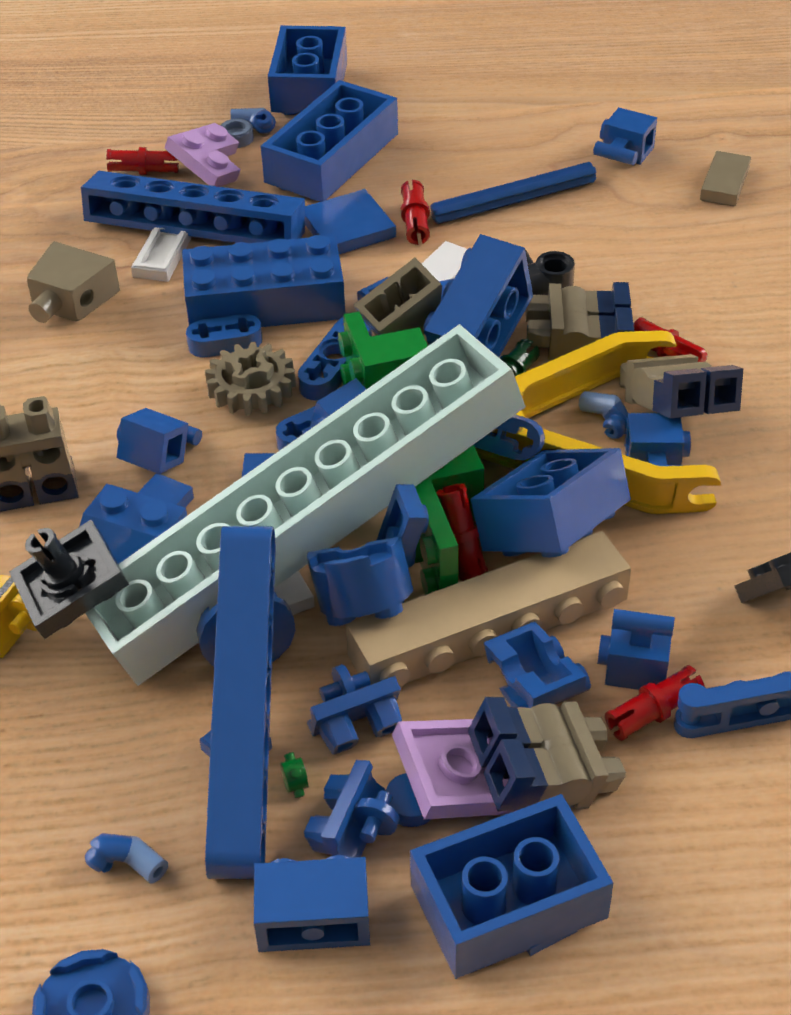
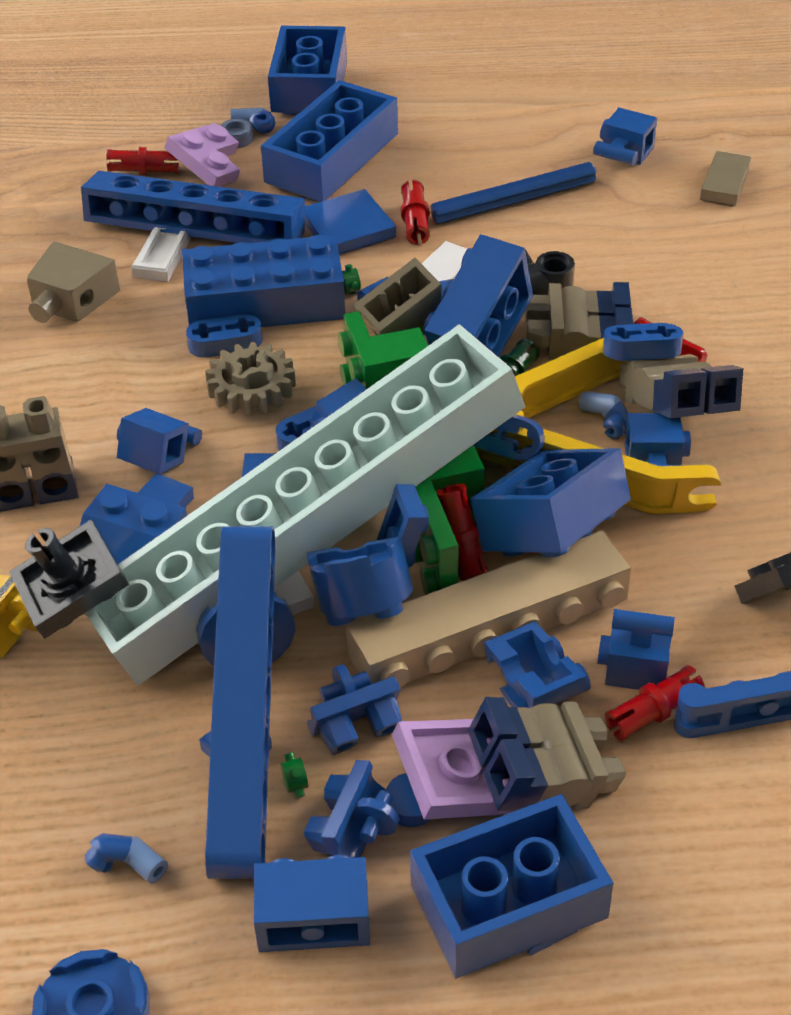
blue beam [298,317,372,401] -> none
none -> green piece [342,264,361,294]
none -> blue beam [603,323,684,361]

